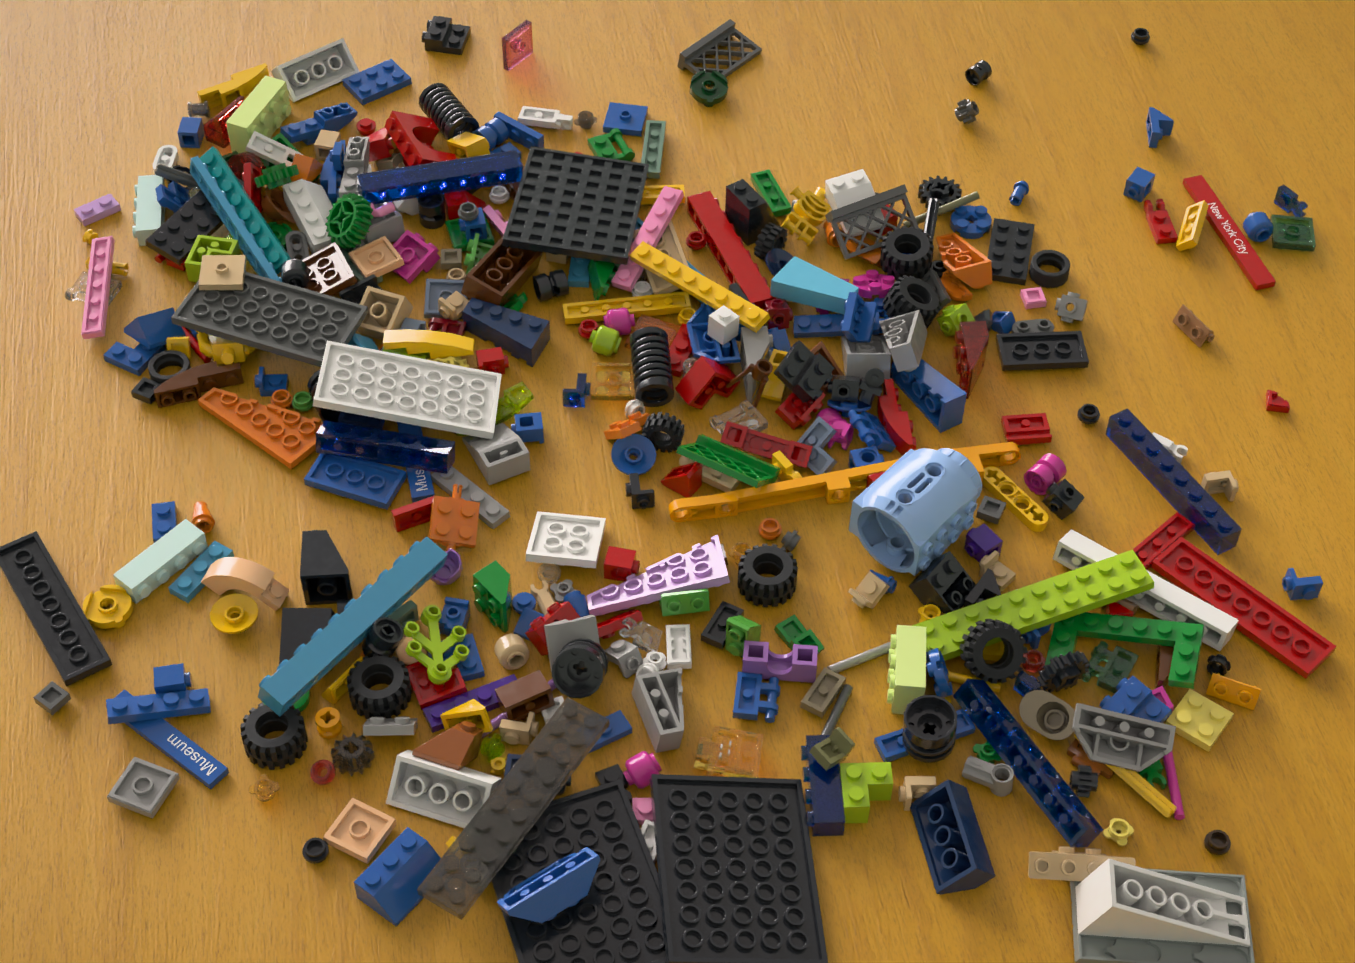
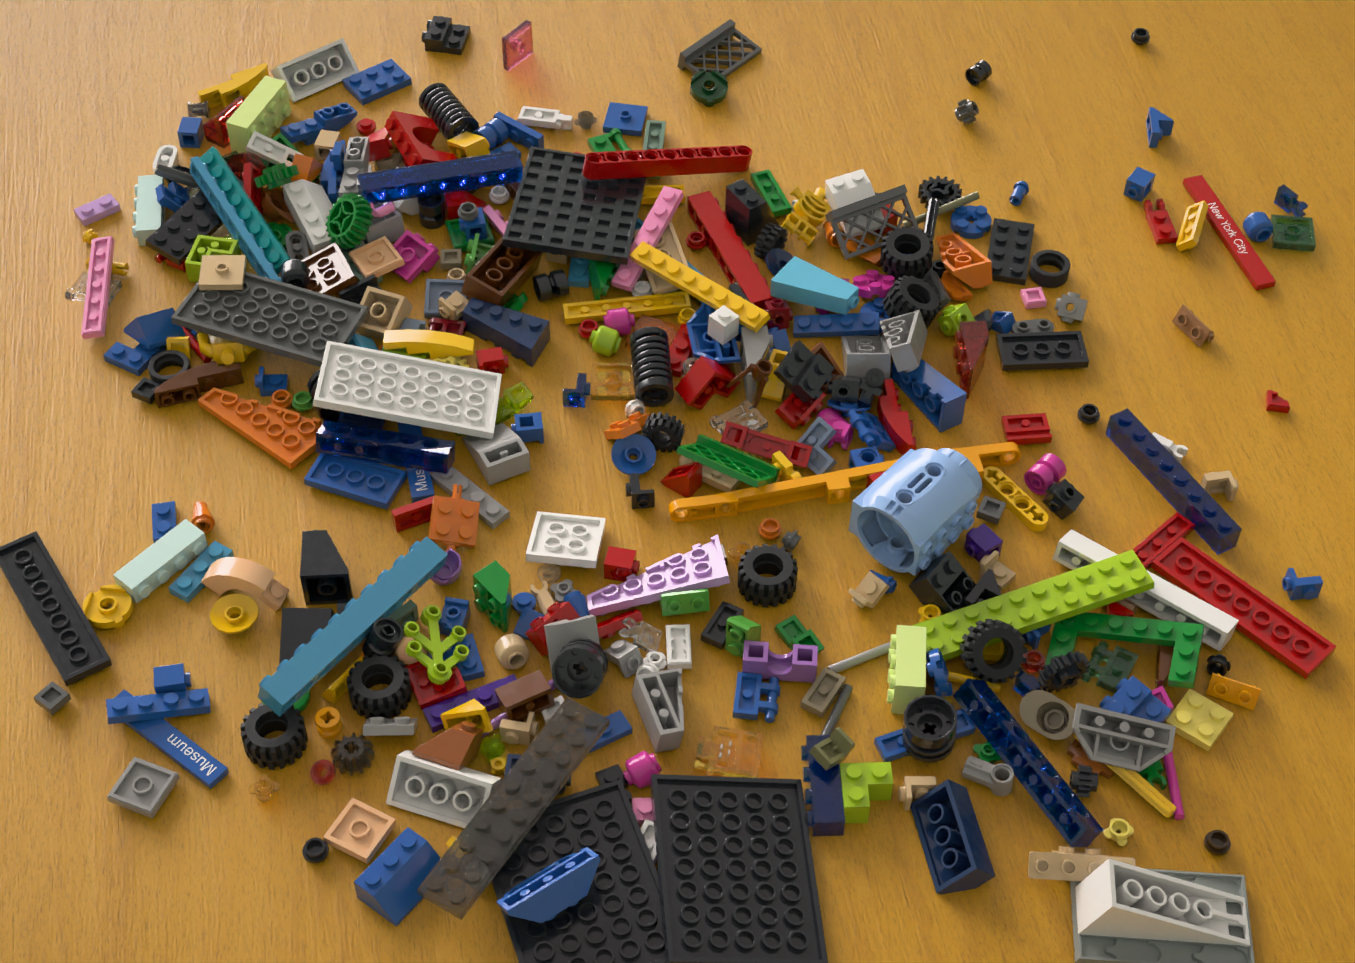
blue bracket [840,292,878,342] -> none
none -> red beam [582,145,753,180]

